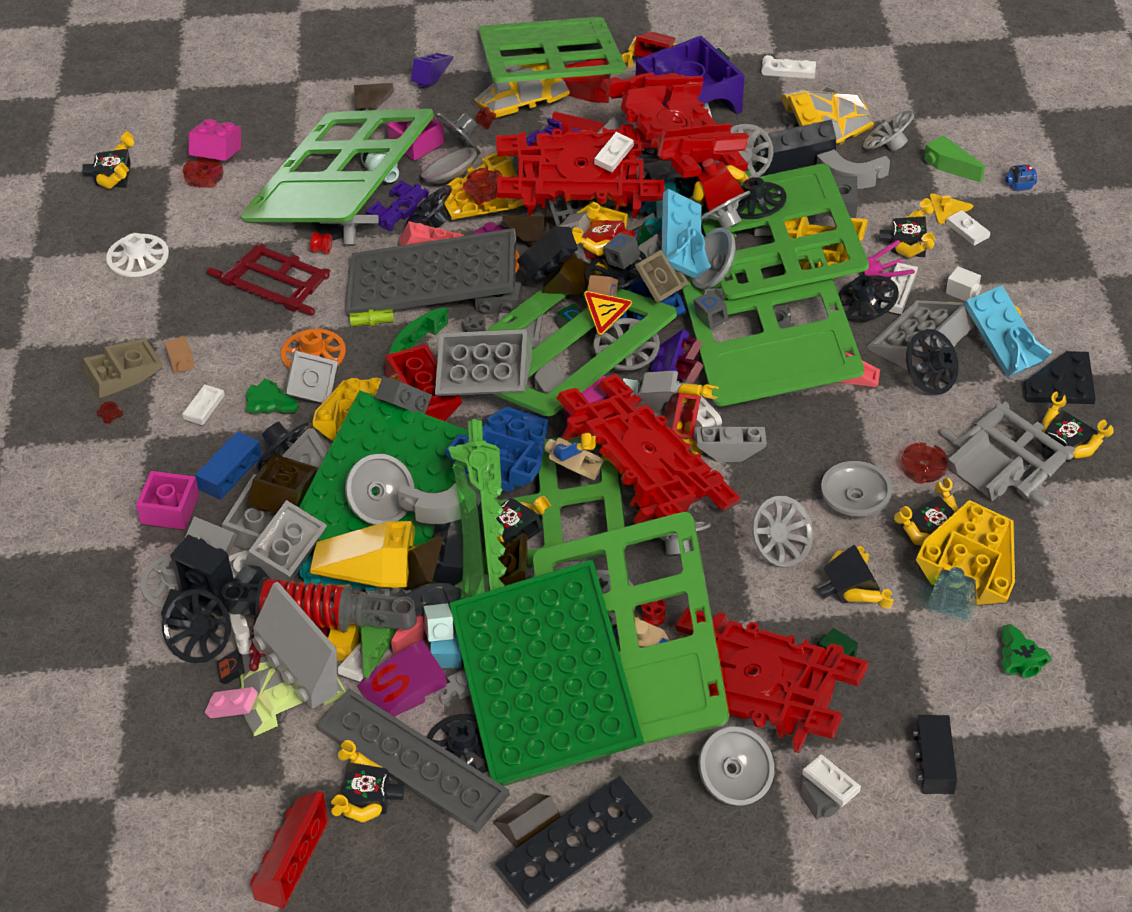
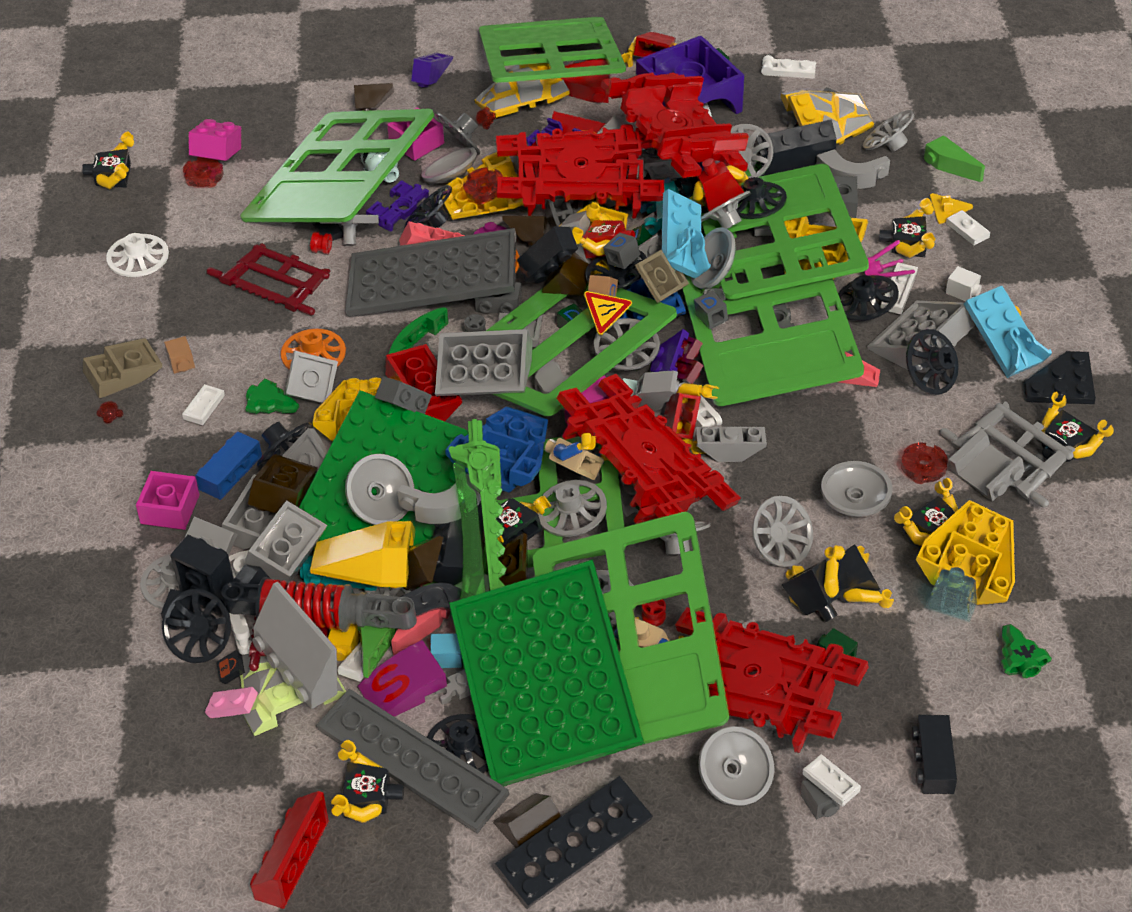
lime pin [350,309,394,327] -> none
light aqua brick [423,603,453,642] -> none
white plate [594,132,634,172] -> none
blue head [1005,164,1037,191] -> none
none -> light grey wheel [539,480,607,537]
none -> black torso [781,545,845,622]

